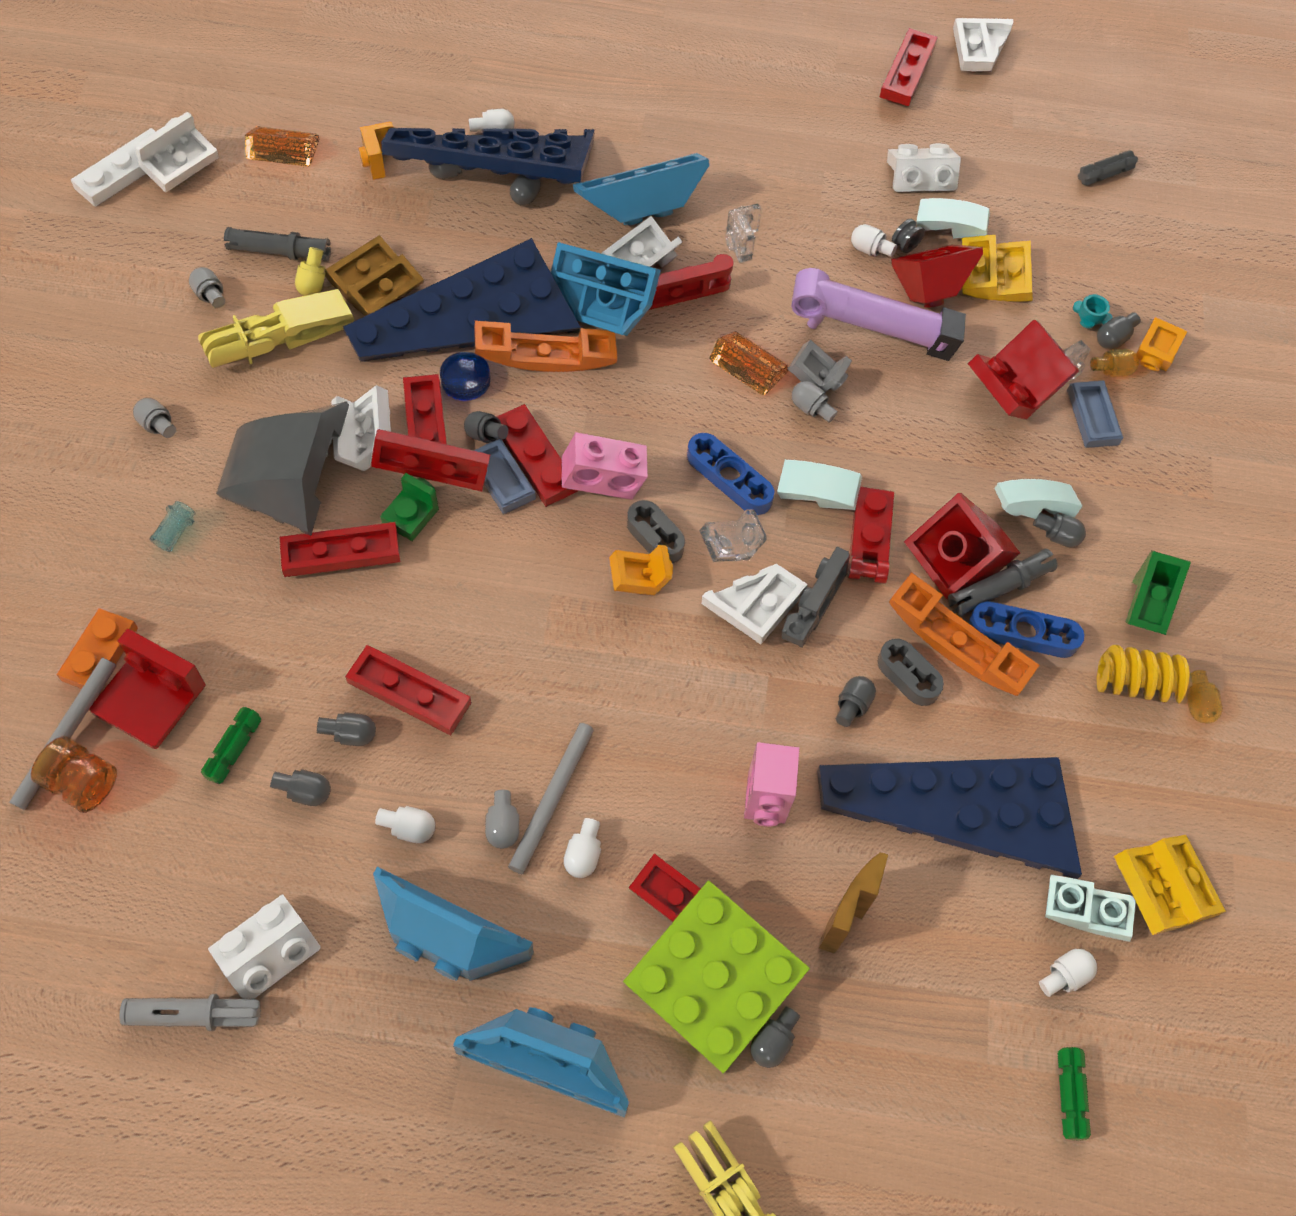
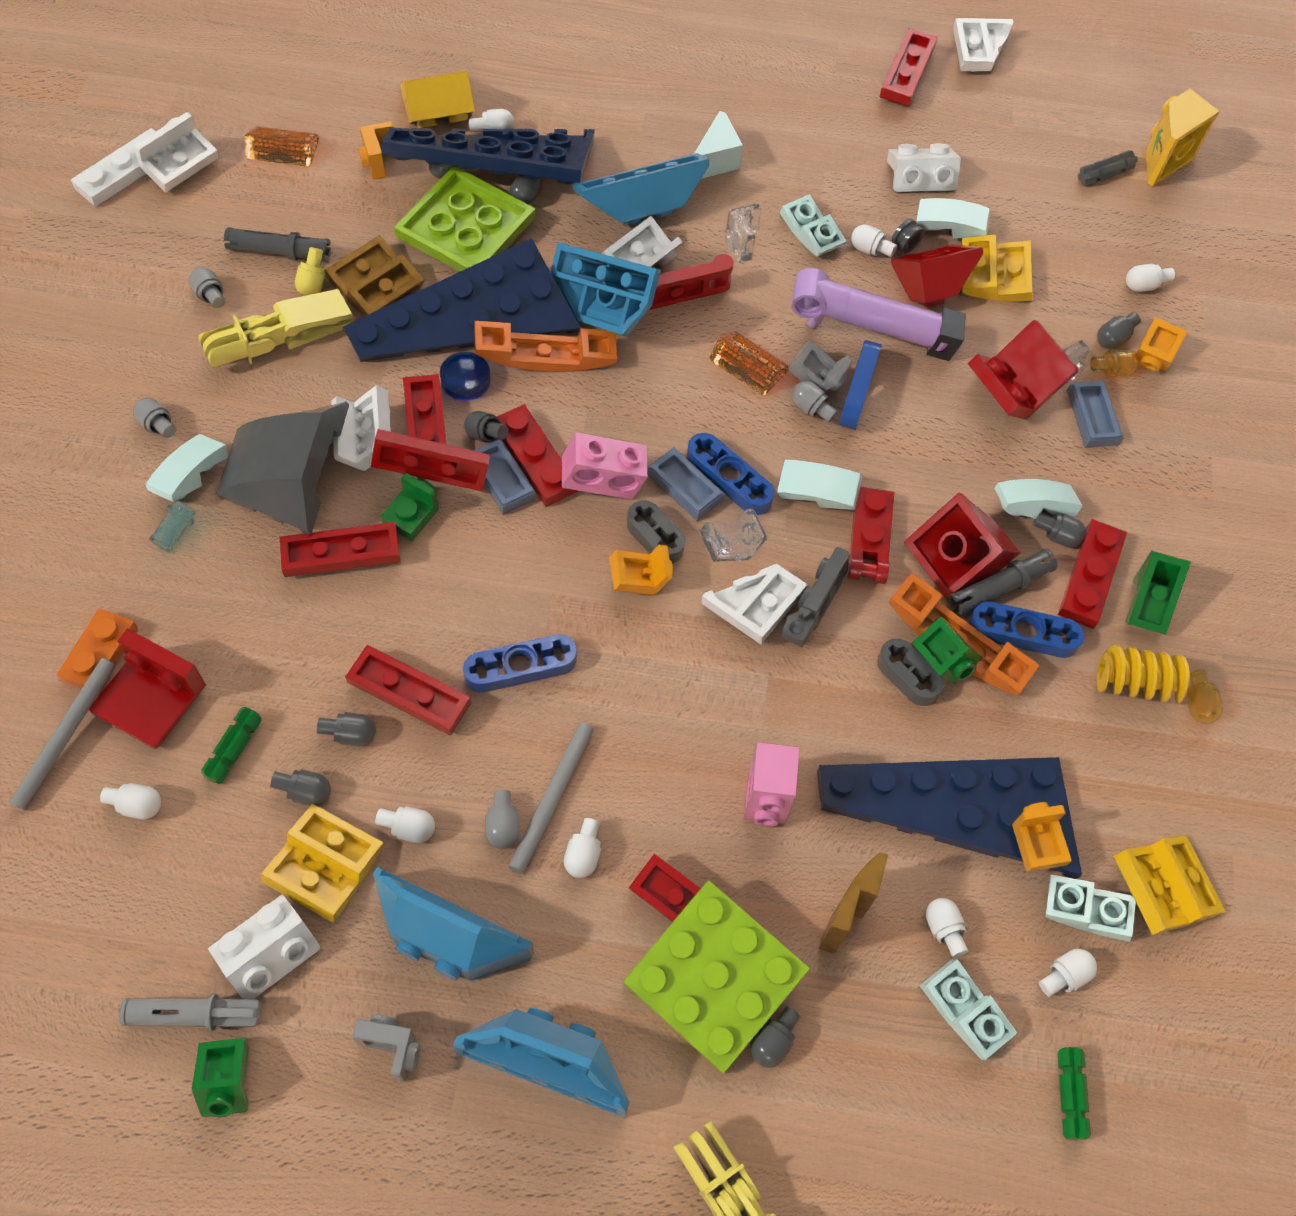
clear orange wheel [31,736,117,813] -> none
dark grey cylinder [835,676,876,727] -> none
teal plate [1073,294,1113,329] -> none
none -> white cylinder [100,783,161,820]
none -> light aqua slope [146,434,228,502]
none -> green bracket [192,1037,249,1118]
none -> yellow slope [261,804,383,923]
none -> light grey bracket [352,1015,420,1082]
none -> lime plate [393,166,536,272]
none -> yellow slope [399,71,475,128]
none -> blue beam [463,634,577,692]
none -> sand blue tile [647,447,725,521]
none -> light aqua slope [695,111,743,179]
none -> light aqua slope [779,194,847,257]
none -> blue beam [839,340,882,430]
none -> green bracket [912,616,982,684]
none -> light aqua slope [919,959,1017,1060]
none -> white cylinder [925,898,969,958]
none -> light orange bracket [1012,802,1072,872]
none -> red plate [1057,519,1127,629]
none -> white cylinder [1126,263,1175,292]
none -> yellow slope [1145,89,1219,187]

